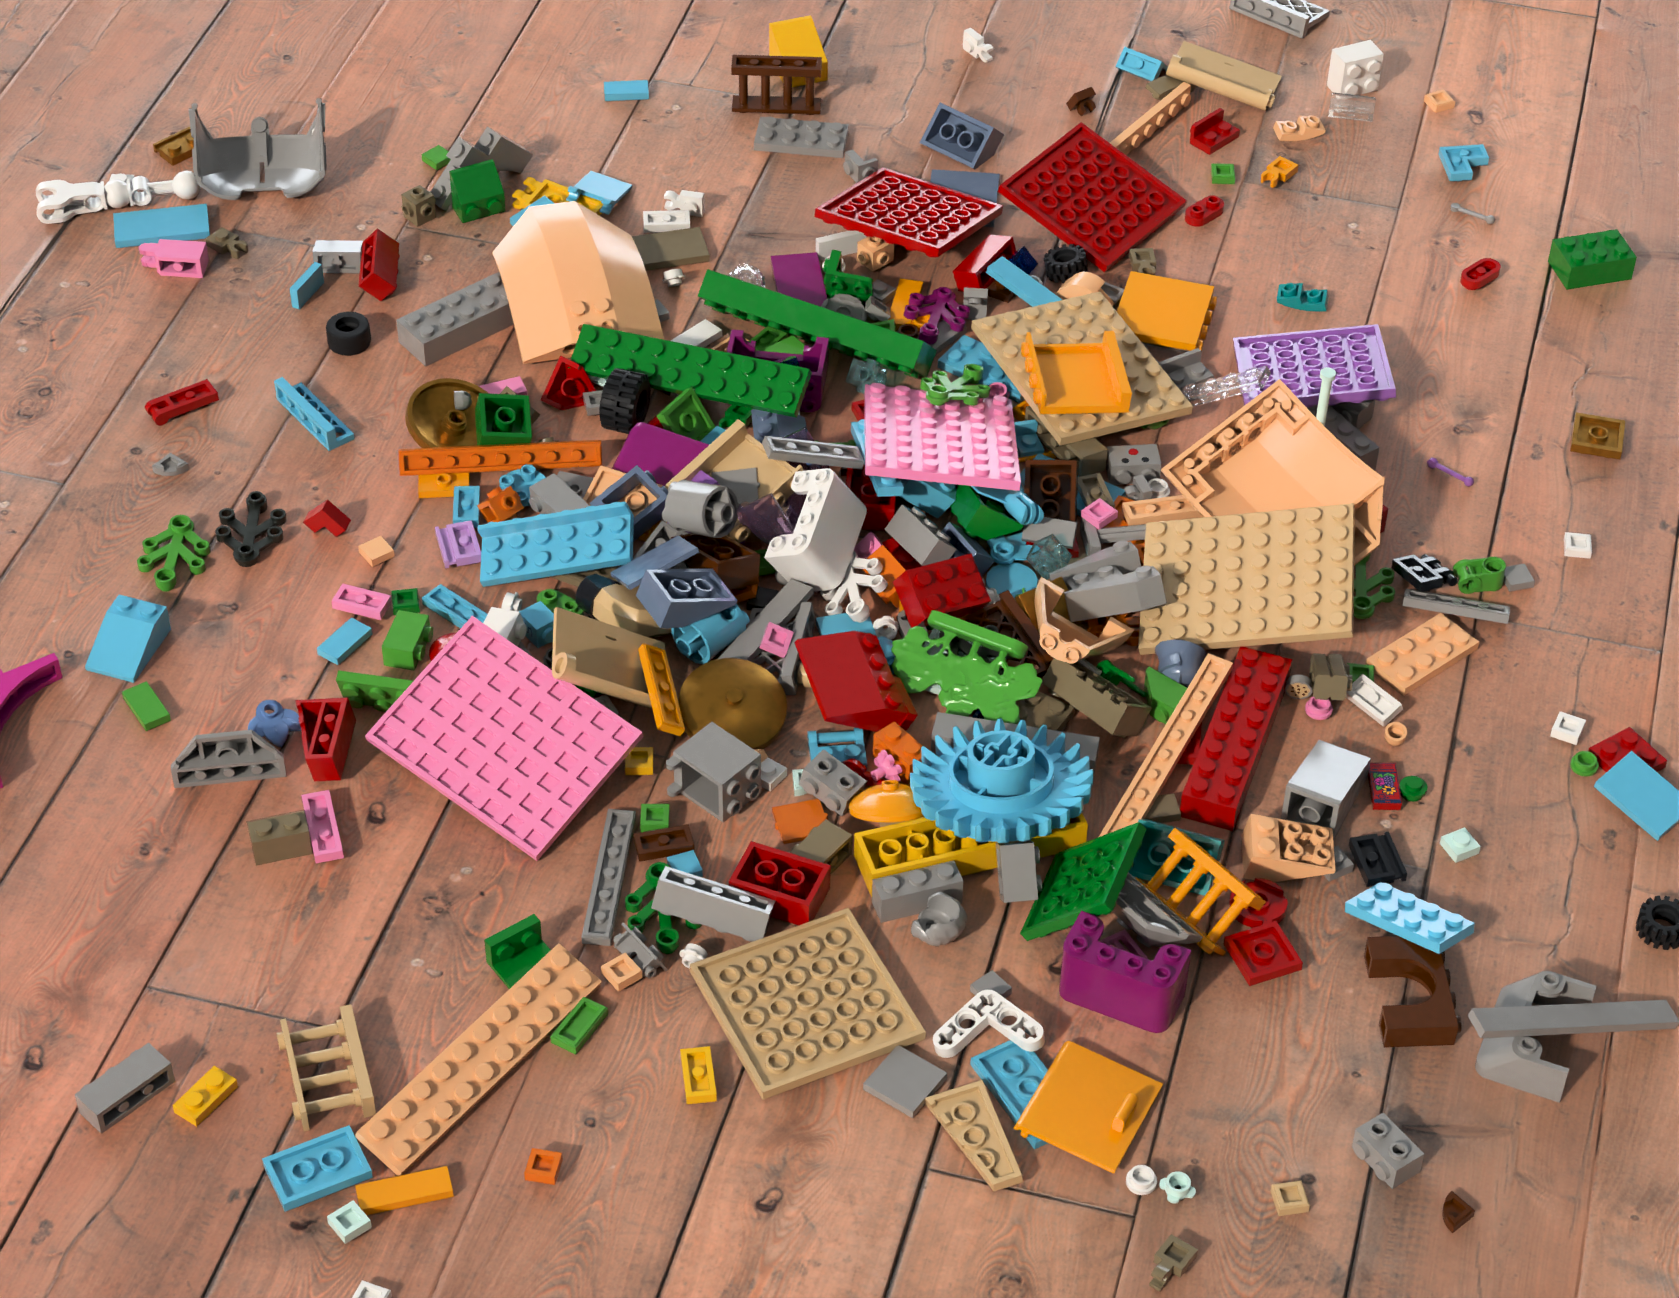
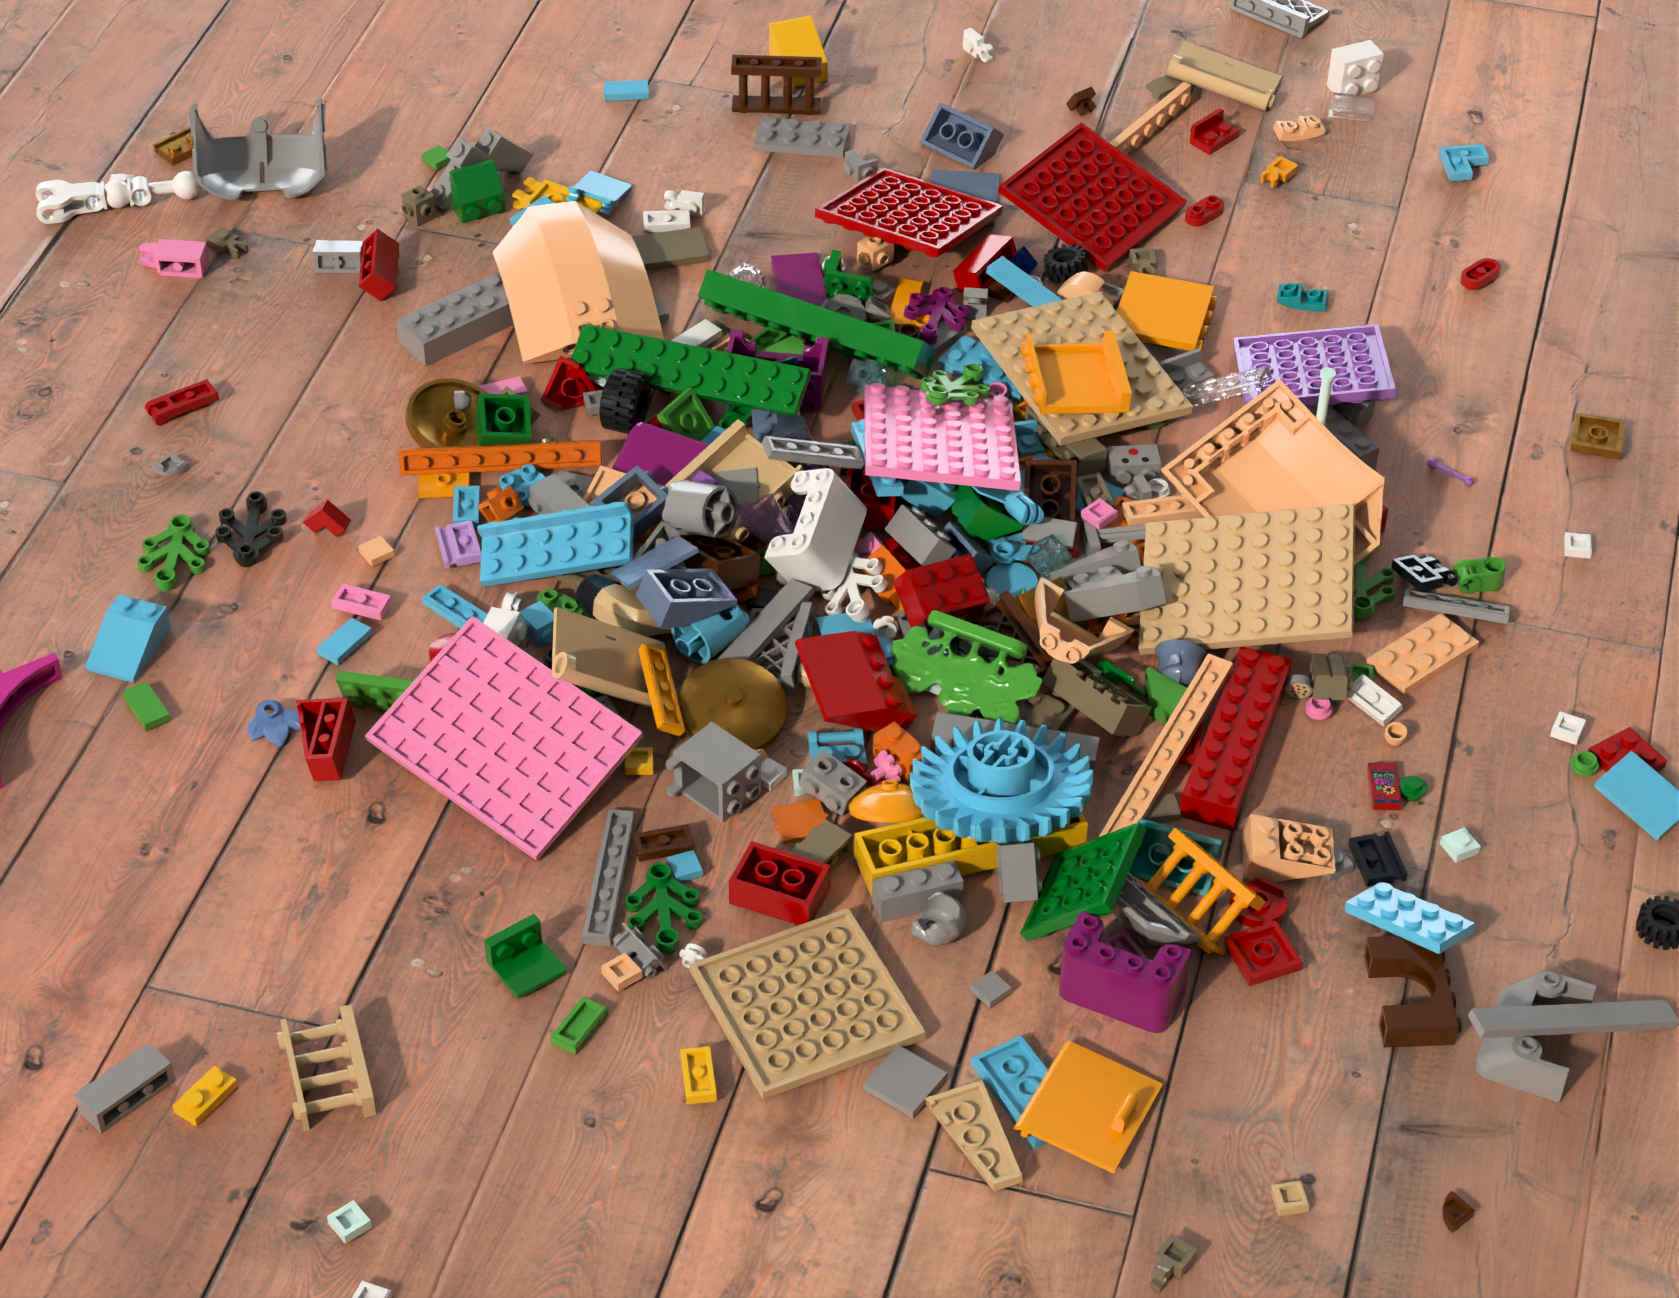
medium azure tile [113,204,210,248] -> none
light grey wedge [171,730,287,788] -> none
dark tan slope [246,810,312,866] -> none
medium azure plate [262,1125,373,1212] -> none
medium azure fence [274,377,355,451] -> none
medium azure tile [289,262,324,310] -> none
bright pink plate [301,790,344,863] -> none
black tyre [326,311,371,356] -> none
light nougat plate [355,943,602,1176] -> none
light orange tile [355,1166,454,1215] -> none
bright green brick [382,610,433,671] -> none
green tile [391,588,420,615] -> none
orange plate [524,1148,563,1185] -> none
bright green plate [640,804,670,832] -> none
light grey brick [651,866,776,942] -> none
white plate [662,269,685,287] -> none
bright pink plate [759,622,794,658] -> none
white tile [816,230,867,261] -> none
white beam [933,990,1045,1058] -> none
medium azure panel [1115,46,1168,82] -> none
white plate [1126,1165,1157,1195] -> none
light aqua plate [1159,1171,1196,1204] -> none
bright green tile [1211,163,1235,184] -> none
light grey slope [1281,740,1371,841] -> none
light grey brick [1352,1113,1424,1189] -> none
light nougat tile [1424,90,1455,113] -> none
light grey hinge [1450,203,1495,224] -> none
light grey tile [1504,564,1535,592] -> none
green brick [1548,229,1637,290] -> none

